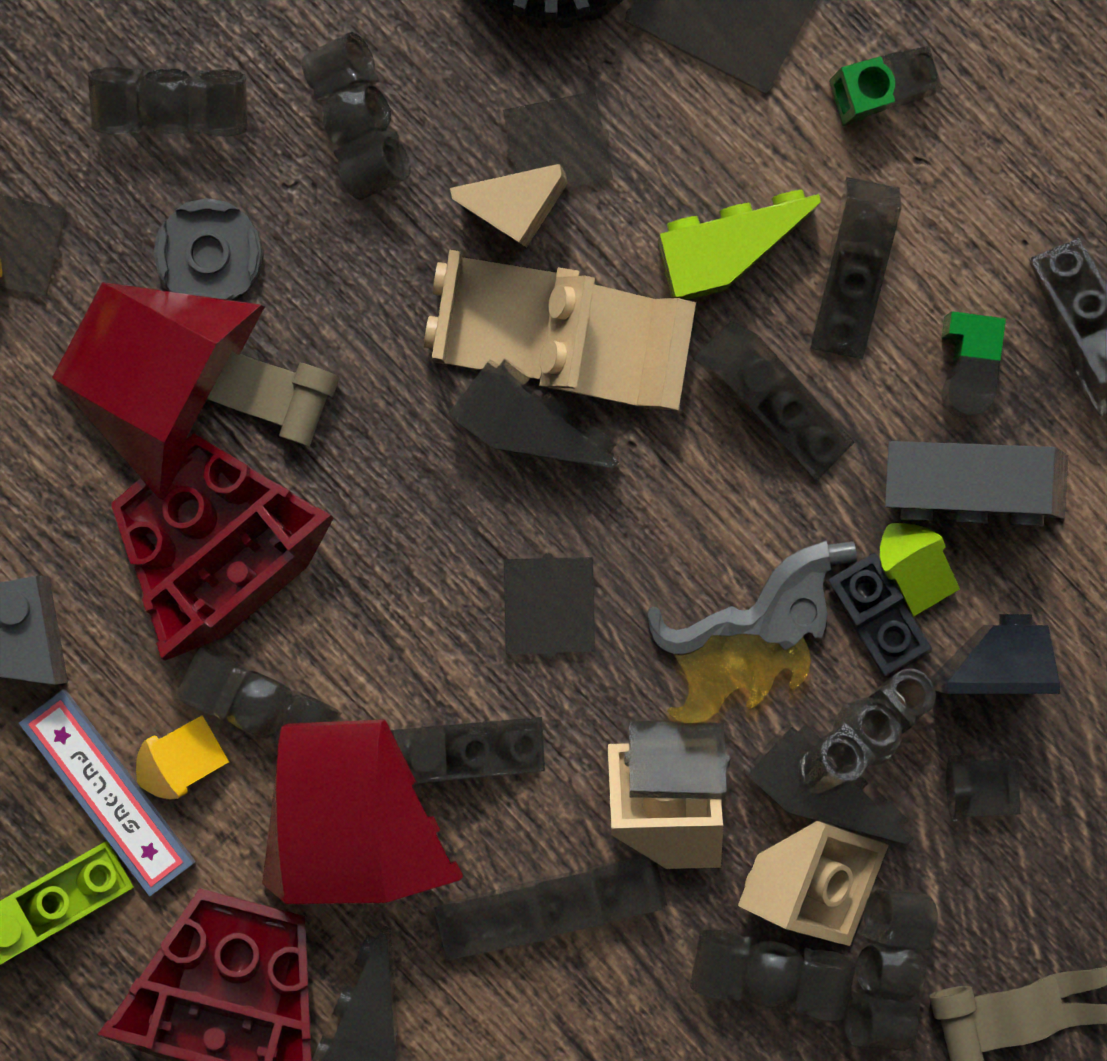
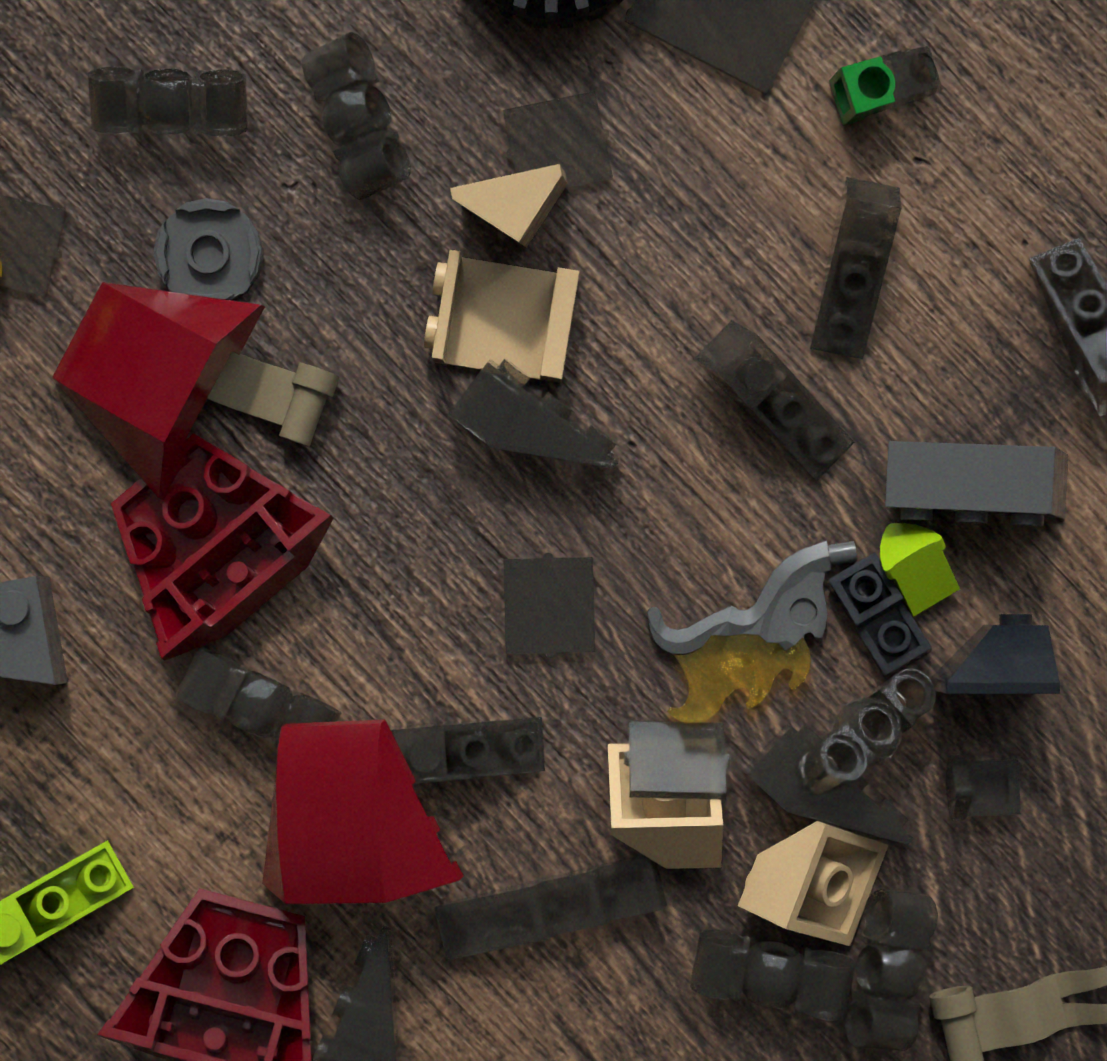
tile [19,689,196,896] -> none
yellow tile [136,715,229,799] -> none
tan panel [539,276,696,410] -> none
lime slope [657,190,821,300] -> none
leg [941,311,1006,418] -> none

